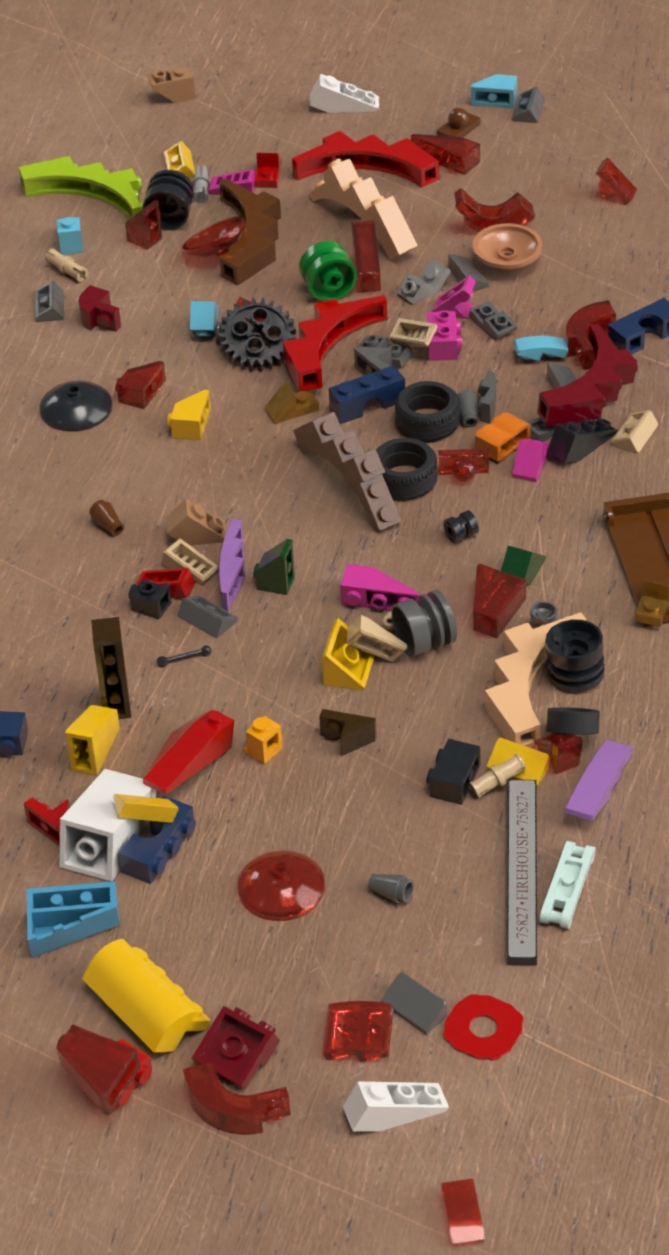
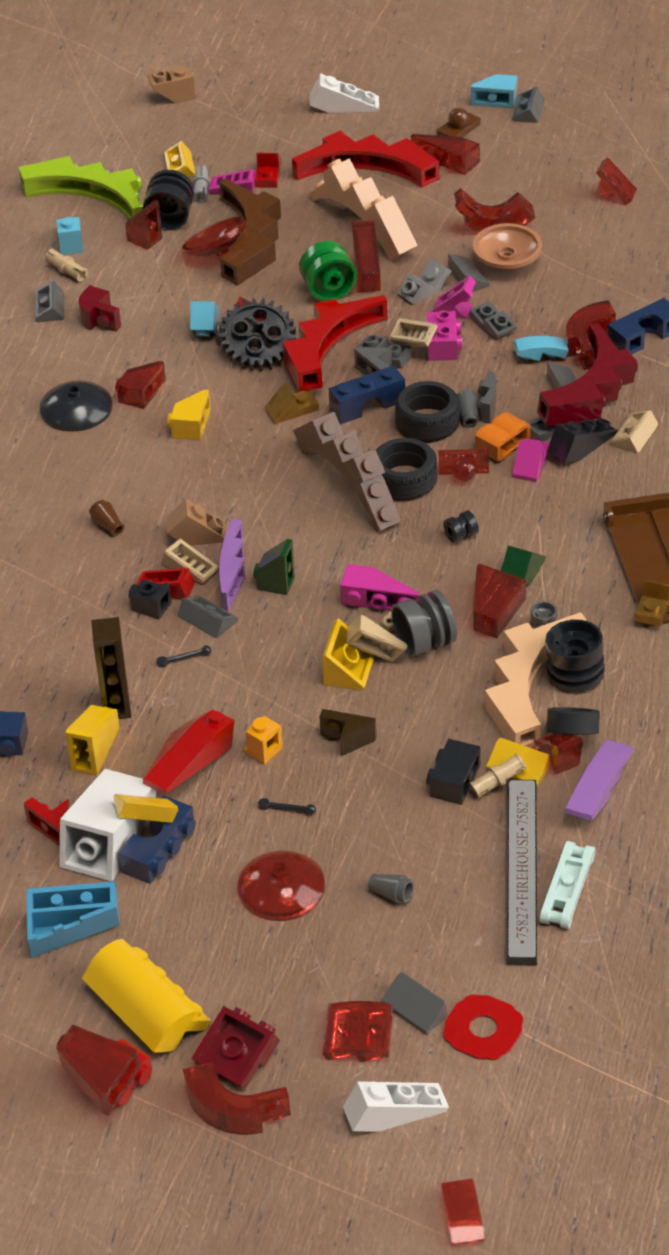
none -> black hinge [258,798,316,815]

